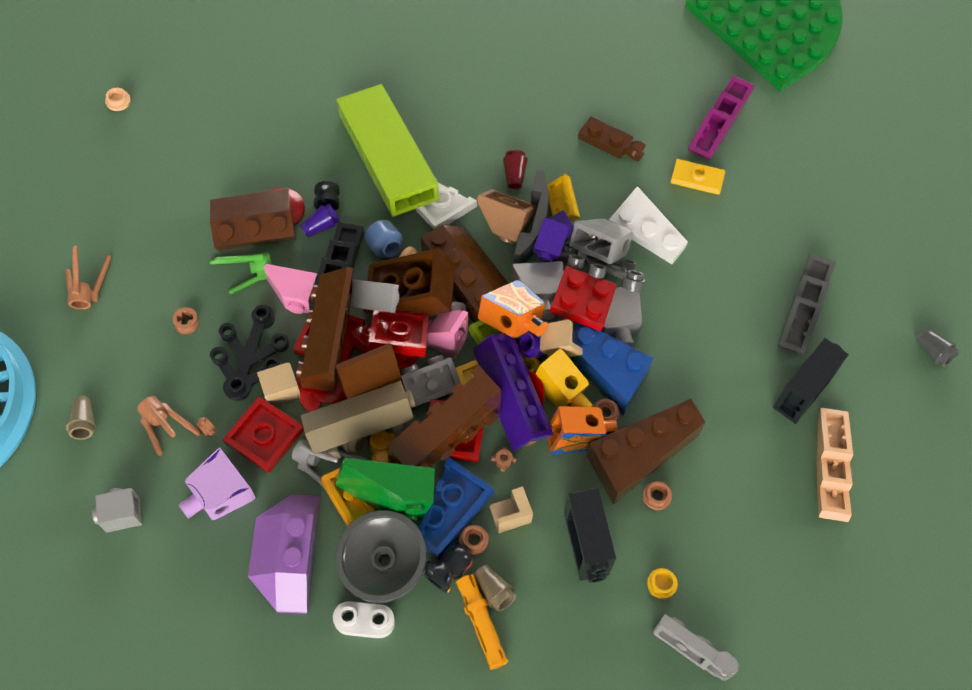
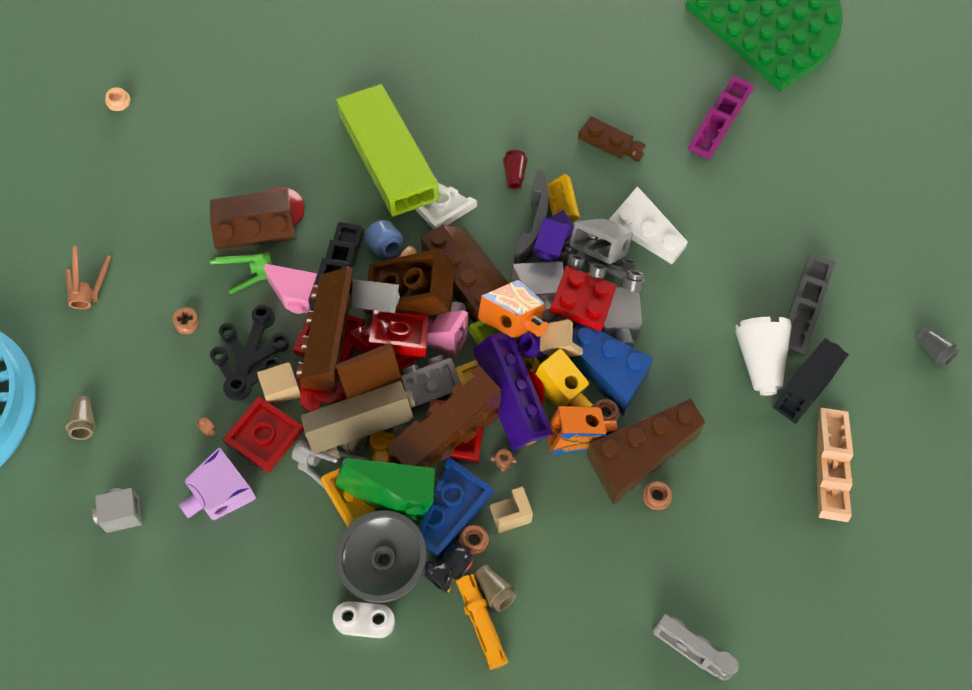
nougat plant [137,396,201,456] -> none
medium lavender wedge [248,494,321,614] -> none
dark purple cone [300,203,340,238] -> none
black wheel [314,181,340,211] -> none
medium nougat slope [477,189,538,243] -> none
black window [564,488,616,583] -> none
yellow plate [647,568,678,599] -> none
yellow plate [670,159,725,195] -> none
none -> white cone [735,317,791,396]

